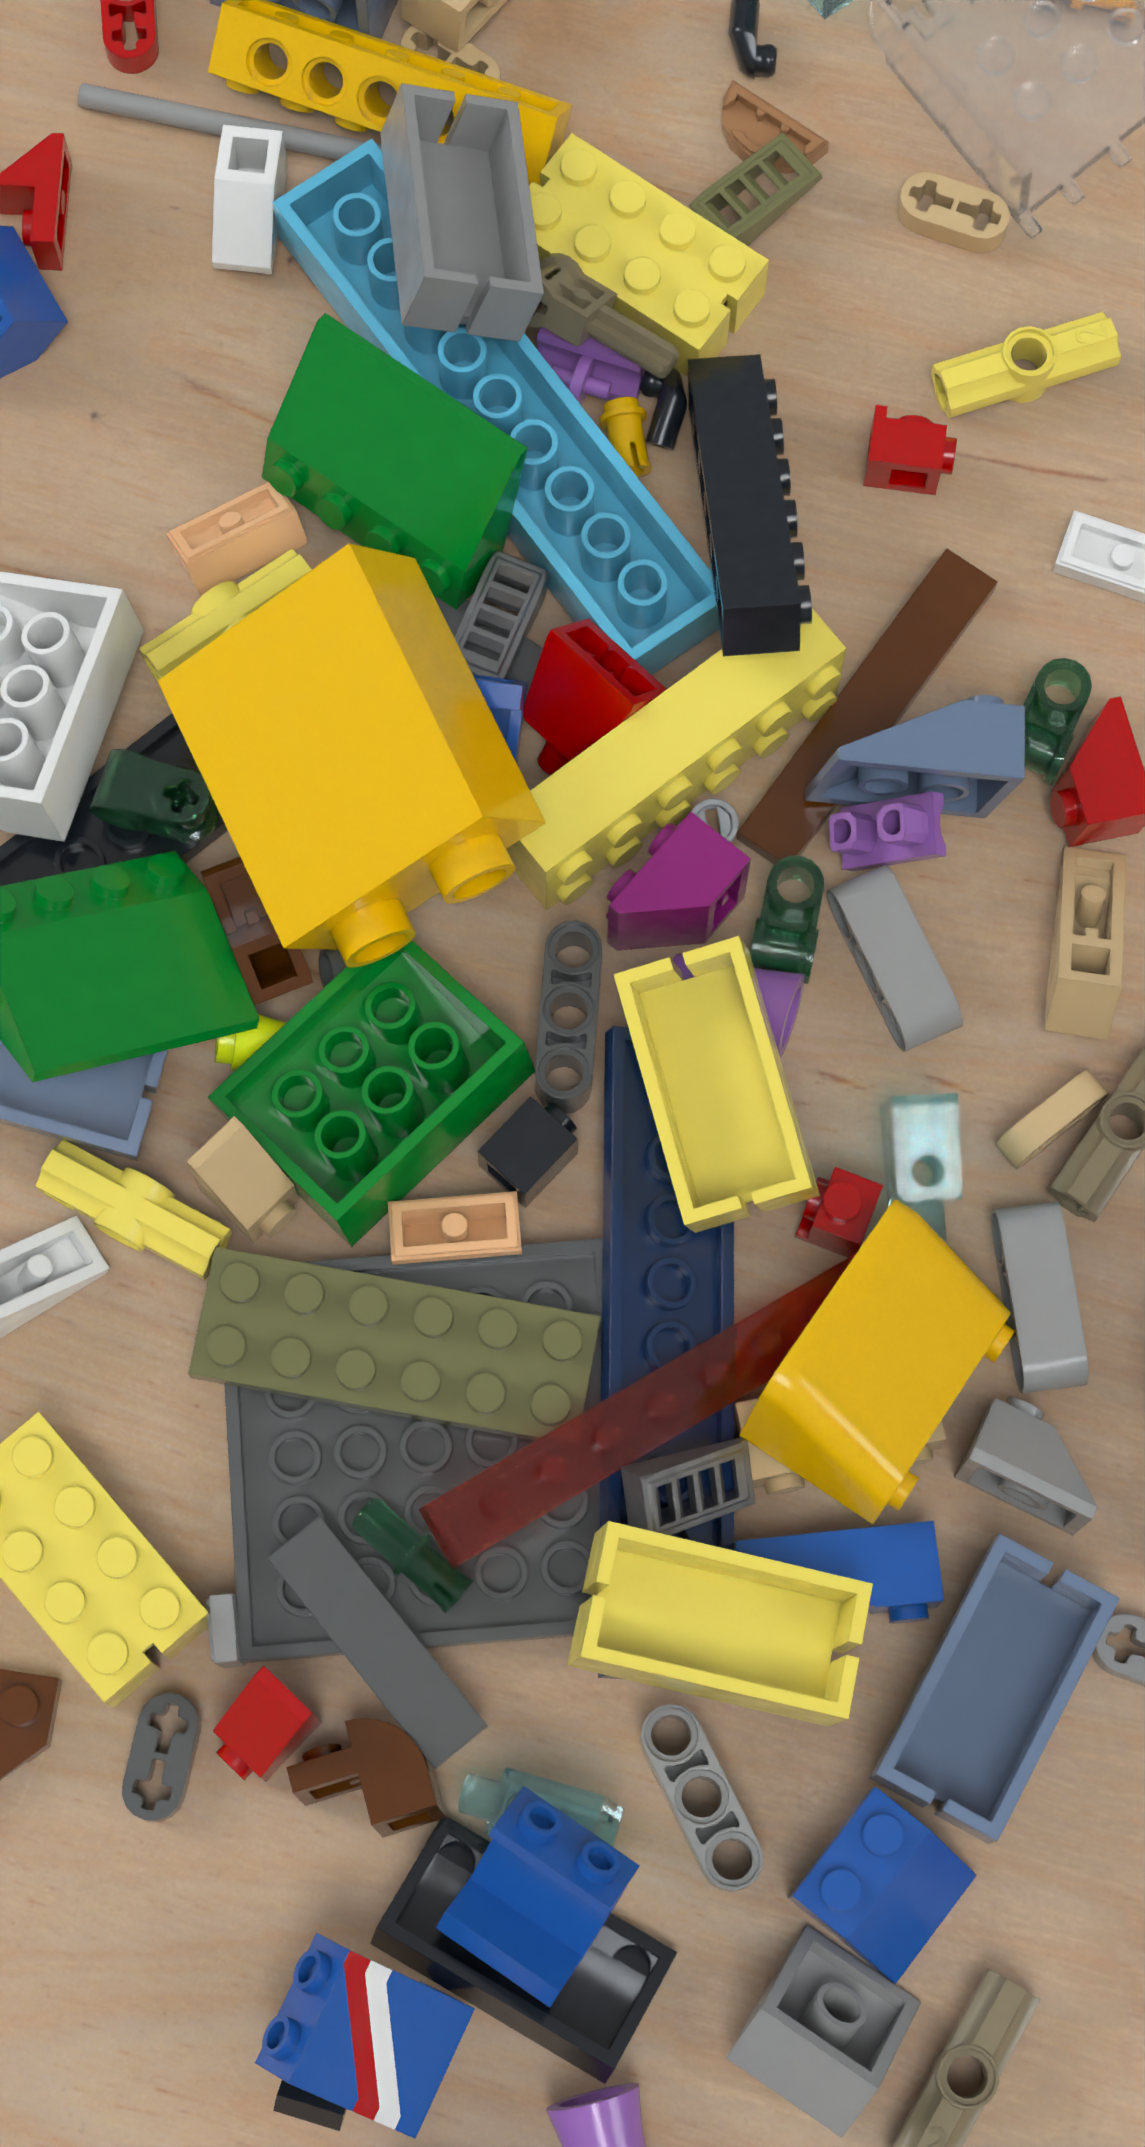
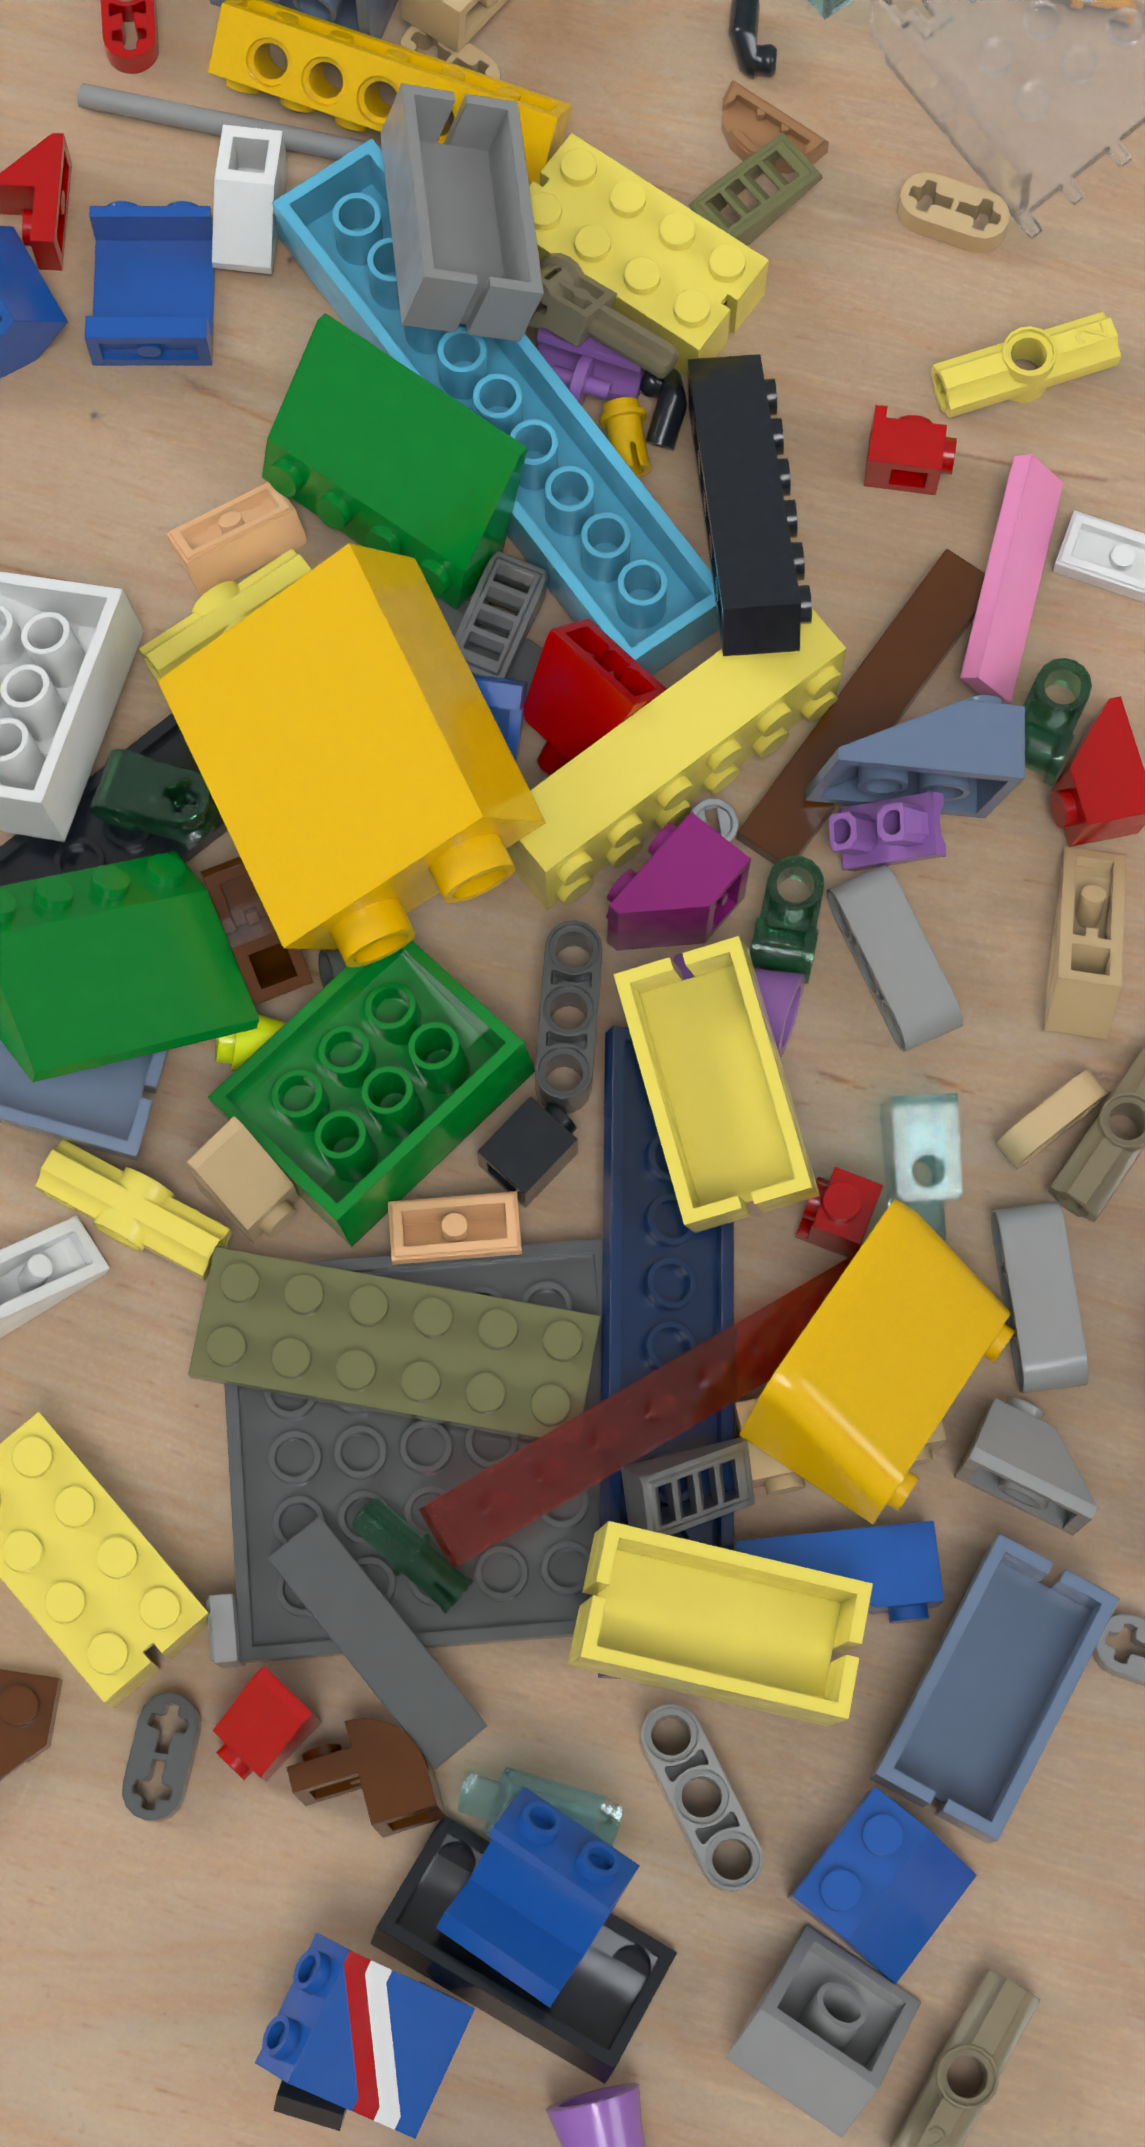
none -> blue panel [85,201,215,366]
none -> bright pink tile [960,454,1064,704]

